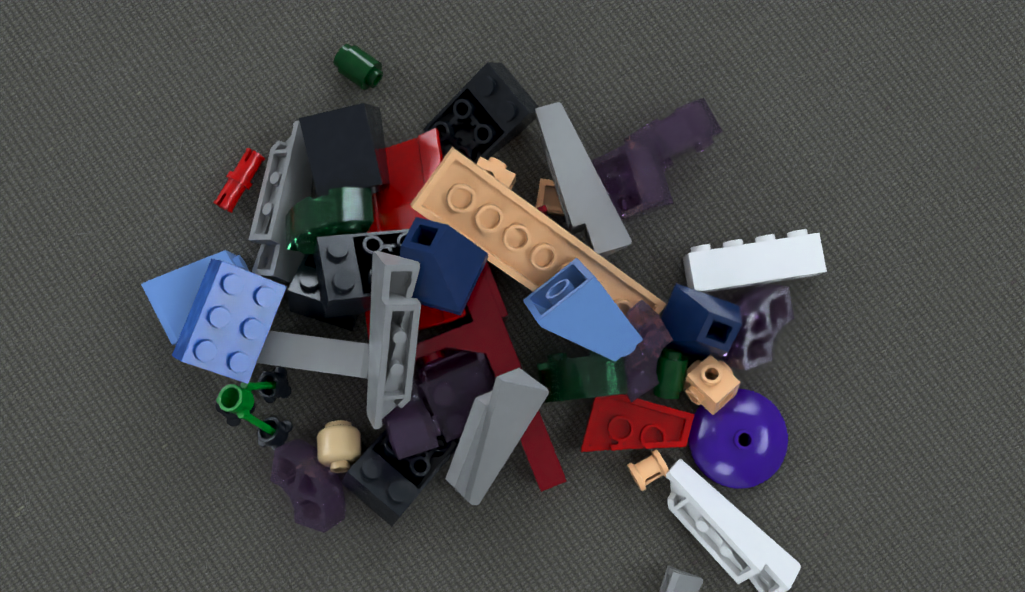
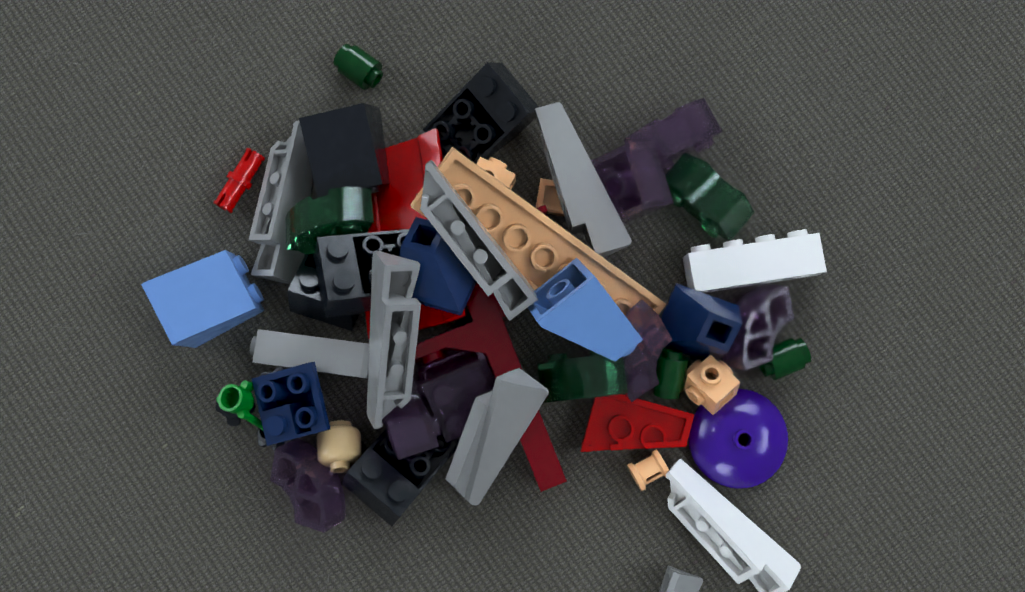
brick [172,259,287,384] -> none
none -> dark blue slope [252,361,330,446]
none -> light grey wedge [420,160,538,321]
none -> clear green brick [660,152,754,241]
none -> dark green brick [758,338,811,380]

